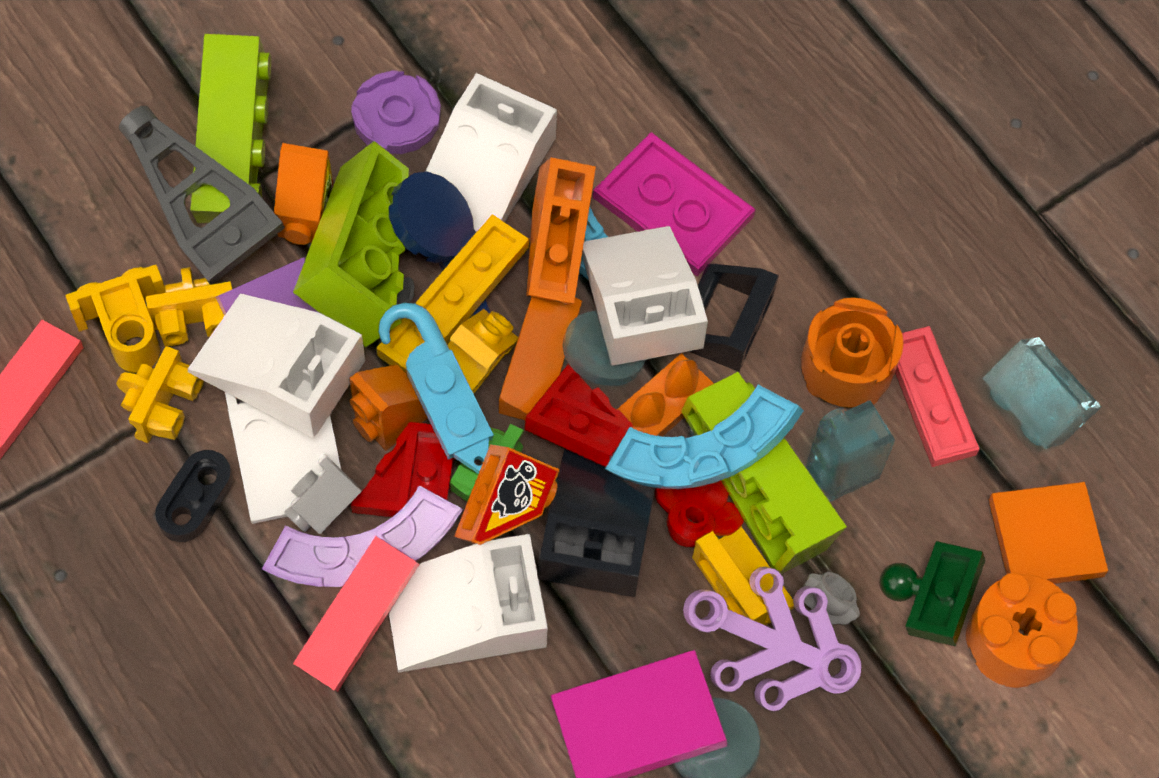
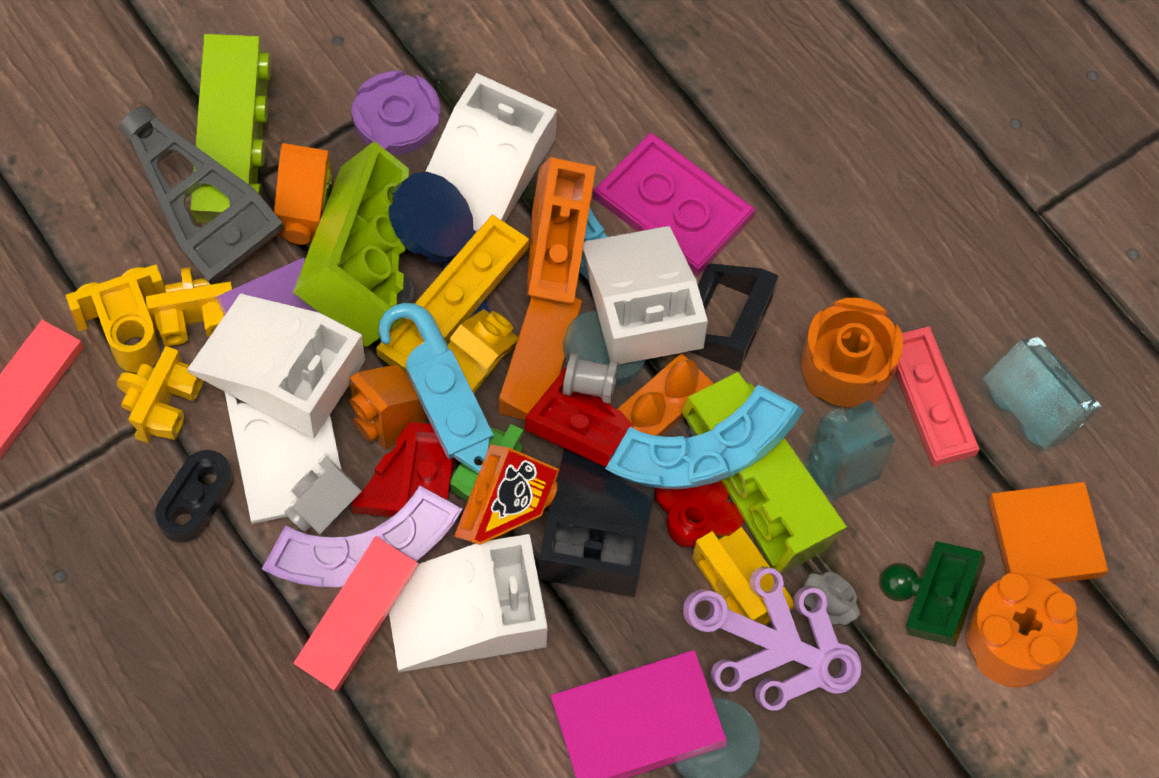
none -> light grey bush [563,353,619,404]

